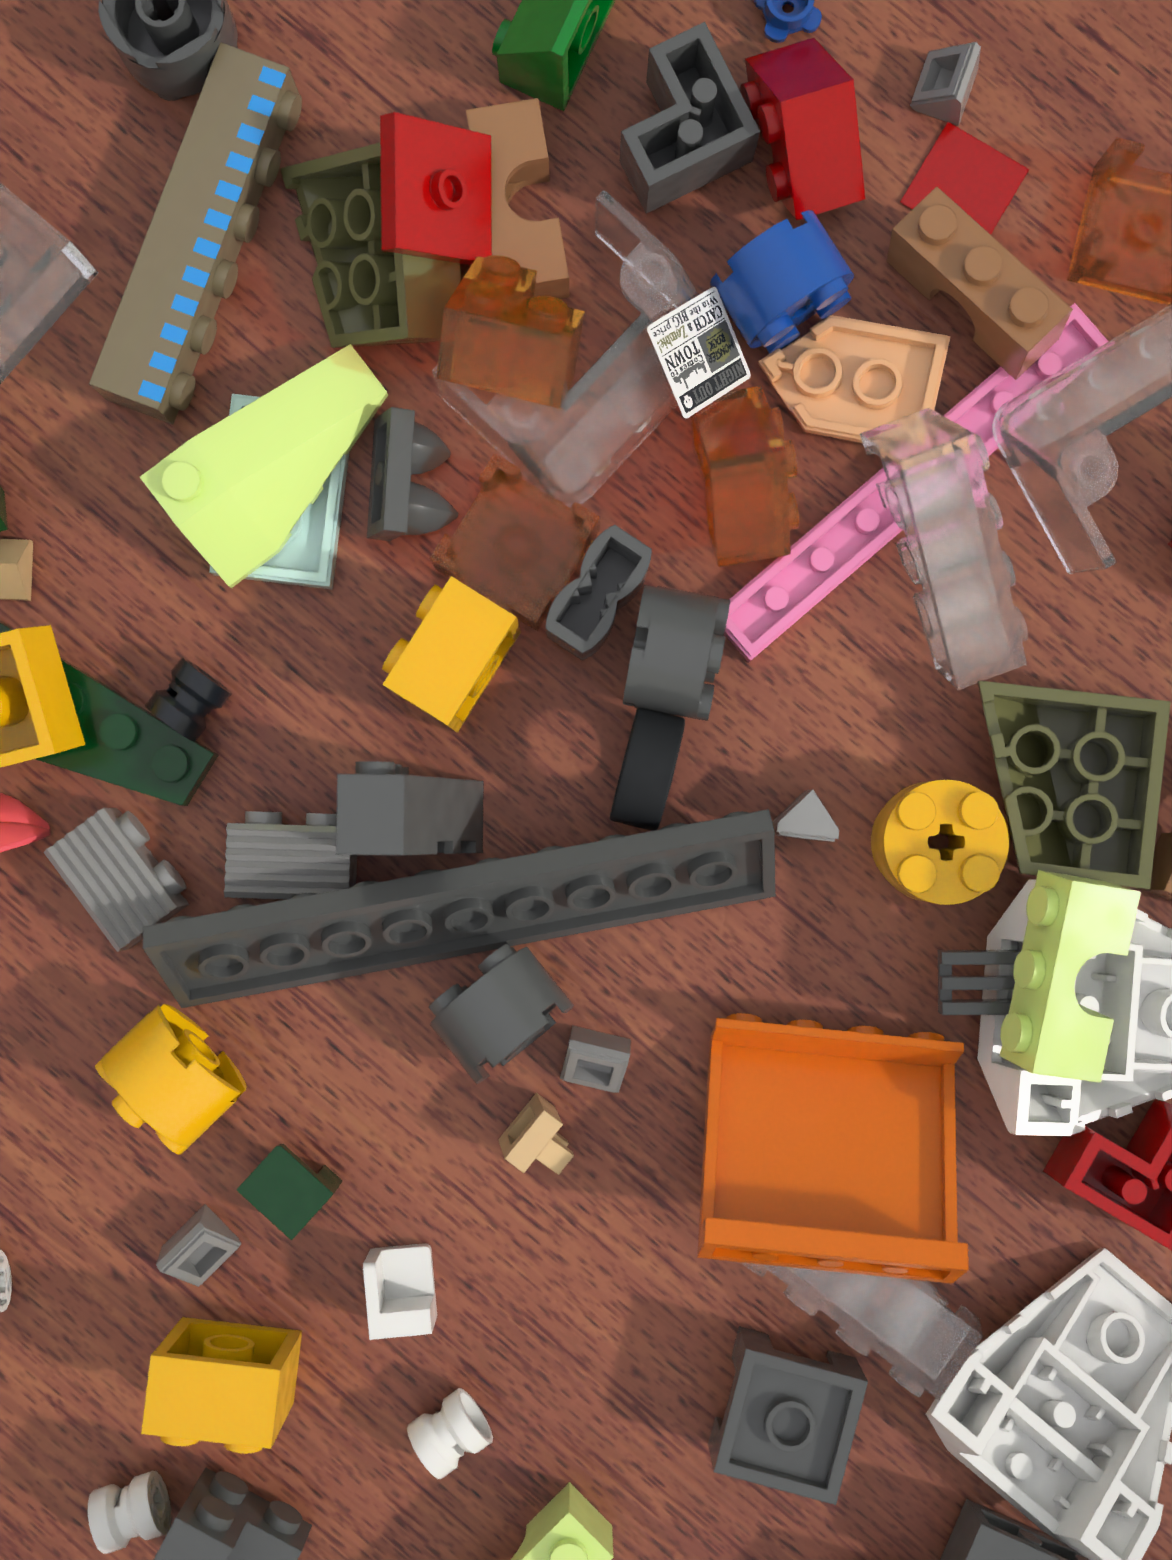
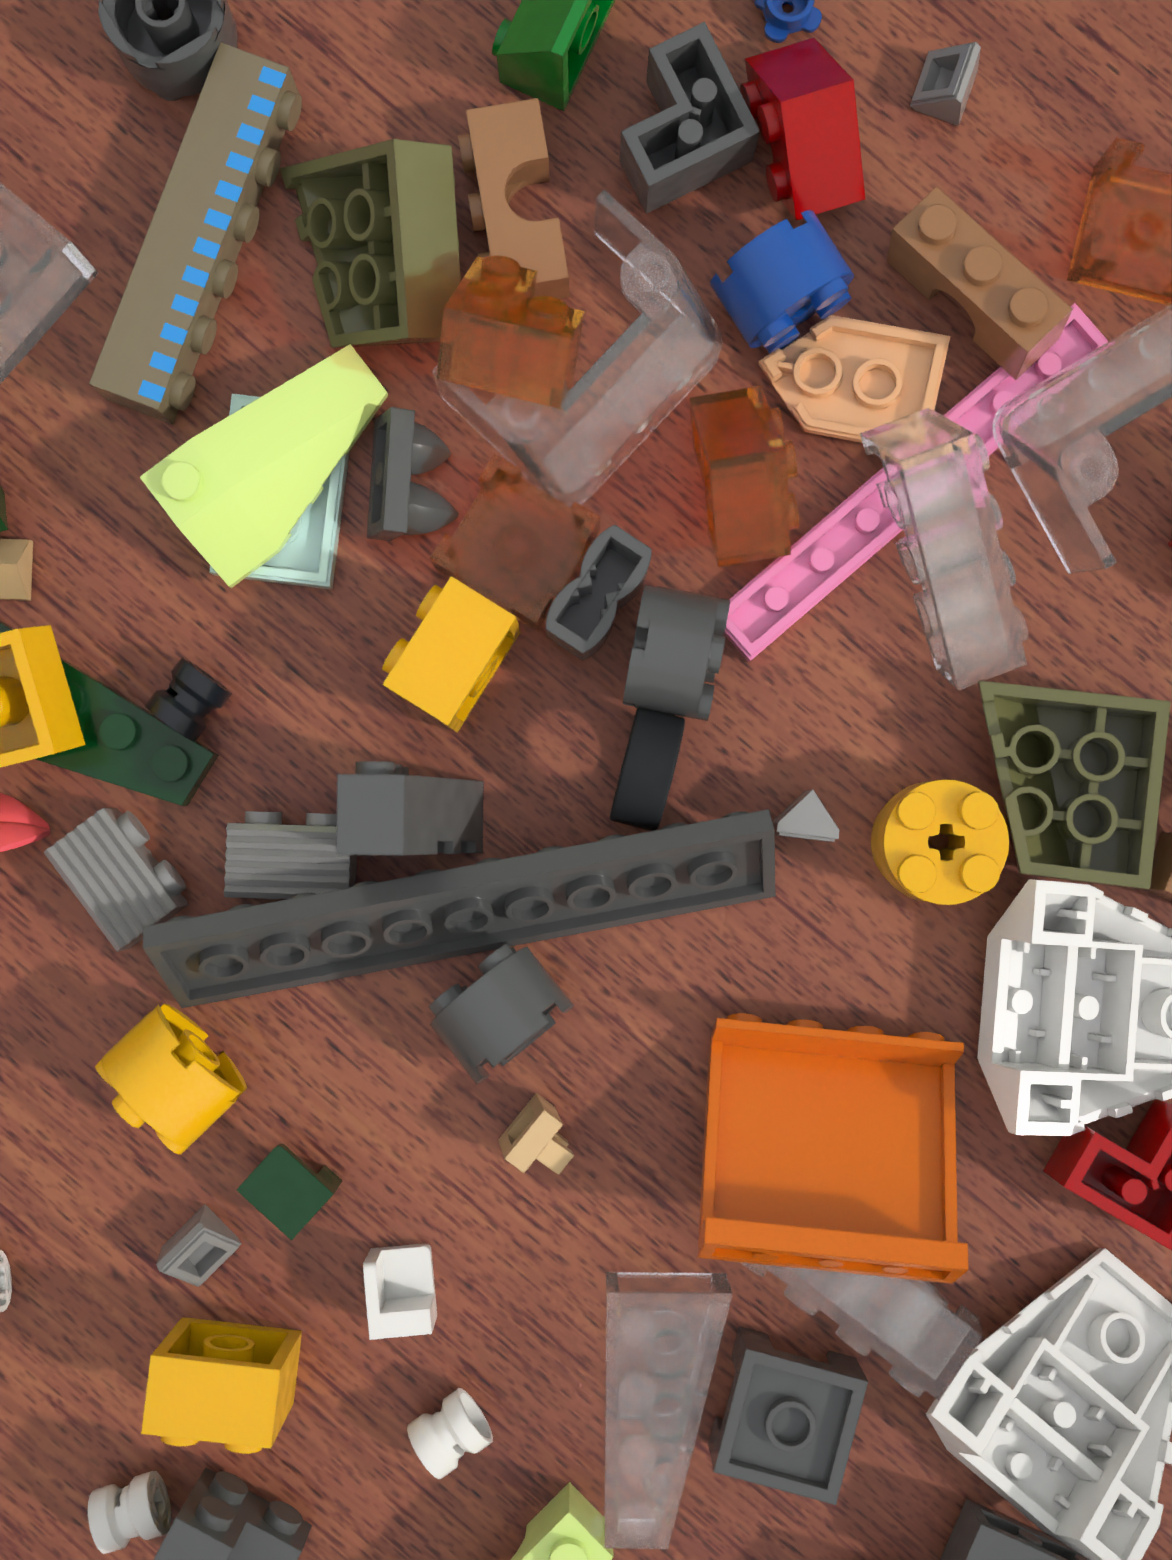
red plate [380,112,492,266] -> none
light grey slope [560,1025,631,1093] -> none
sticker [647,287,751,418] -> none
red sticker [900,122,1030,235] -> none
dark grey tile [938,950,1022,1015] -> none
yellowish green arch [1000,870,1141,1083] -> none
none -> clear wedge [604,1272,733,1549]

